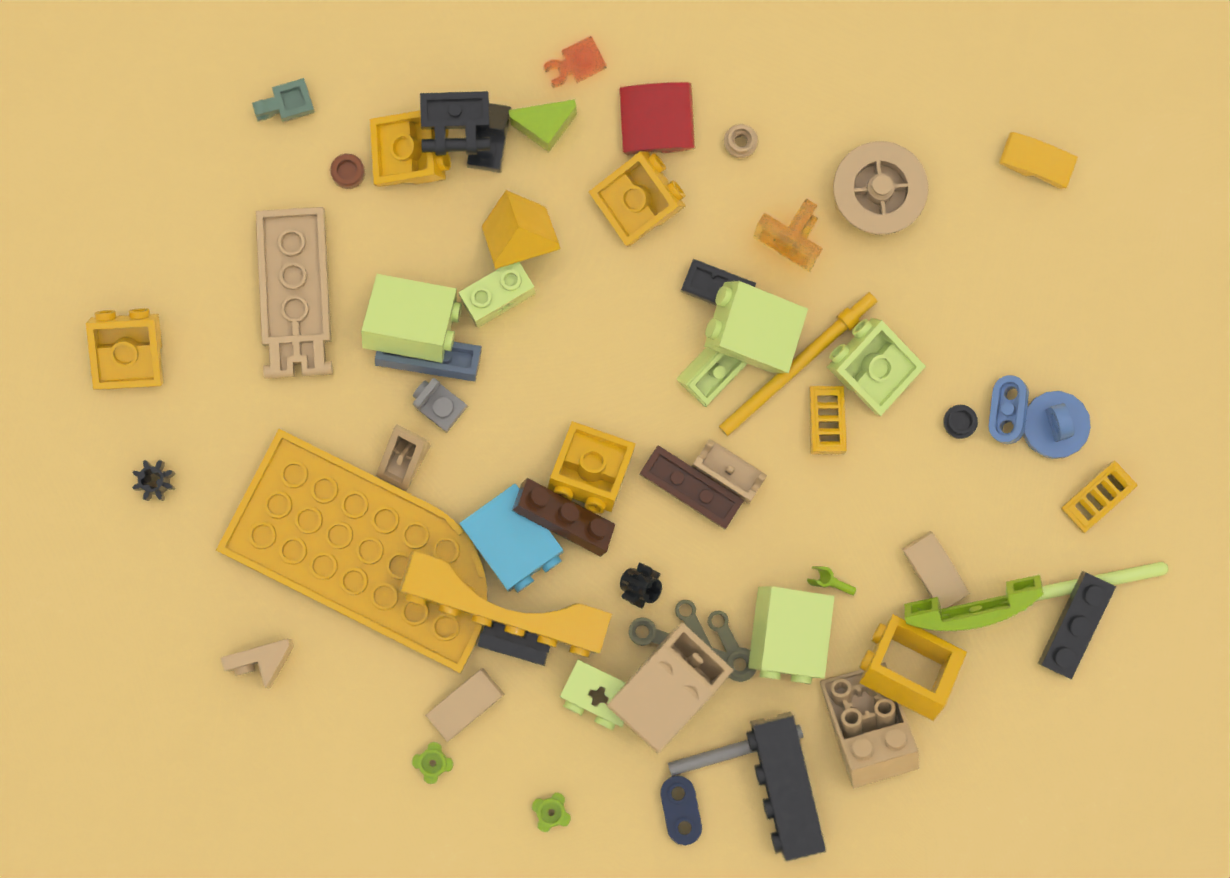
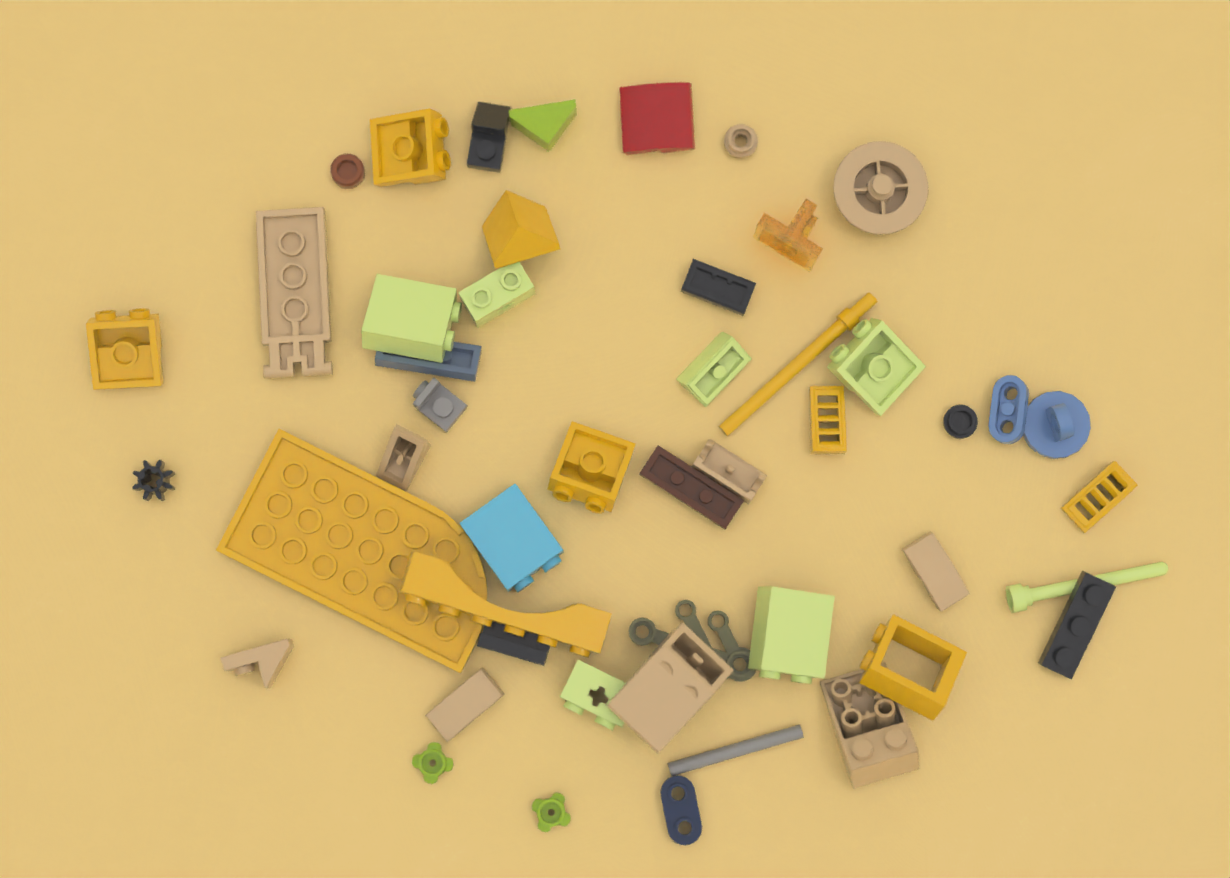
sand green plate [252,78,315,122] -> none
black plate [420,91,490,156] -> none
reddish brown plate [512,478,615,557] -> none
clear orange plate [543,36,606,88] -> none
yellow plate [588,151,685,246] -> none
black gear [620,563,662,608] -> none
yellowish green brick [704,281,808,373] -> none
black brick [746,712,826,861] -> none
lime hand [807,566,856,595] -> none
lime slope [904,575,1044,631] -> none
yellow slope [999,132,1078,189] -> none

